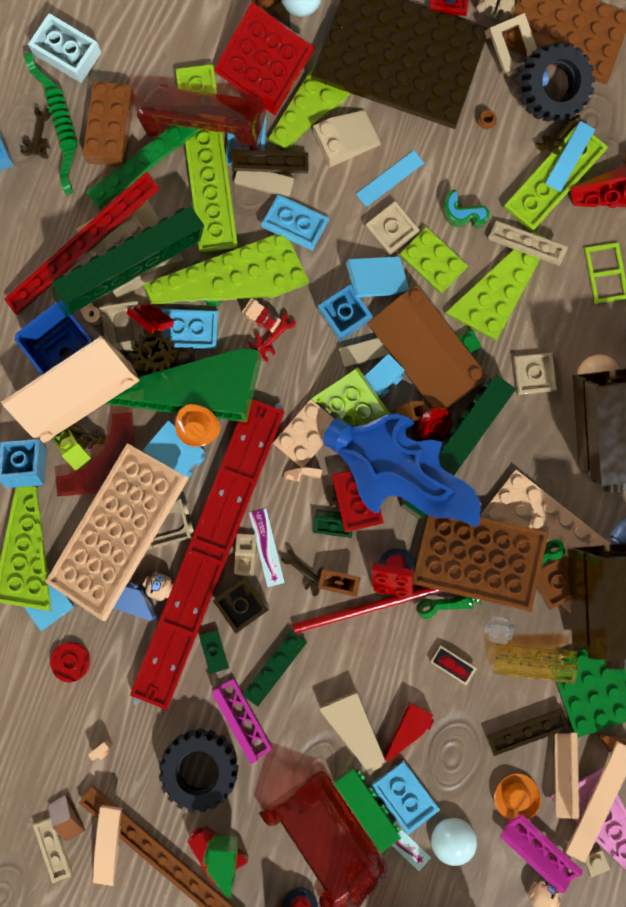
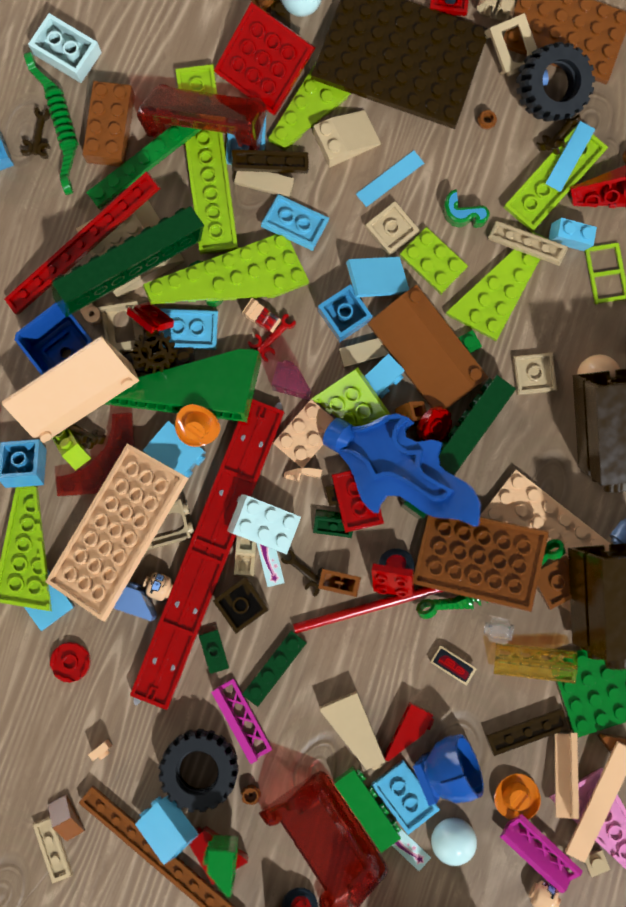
light nougat slope [93,805,122,886] -> none
none -> medium azure brick [135,794,199,865]
none -> light aqua brick [227,494,301,554]
none -> dark orange plate [241,784,261,805]
none -> clear pink slope [272,360,311,401]
none -> blue plate [413,734,484,806]
none -> medium azure brick [549,217,597,251]

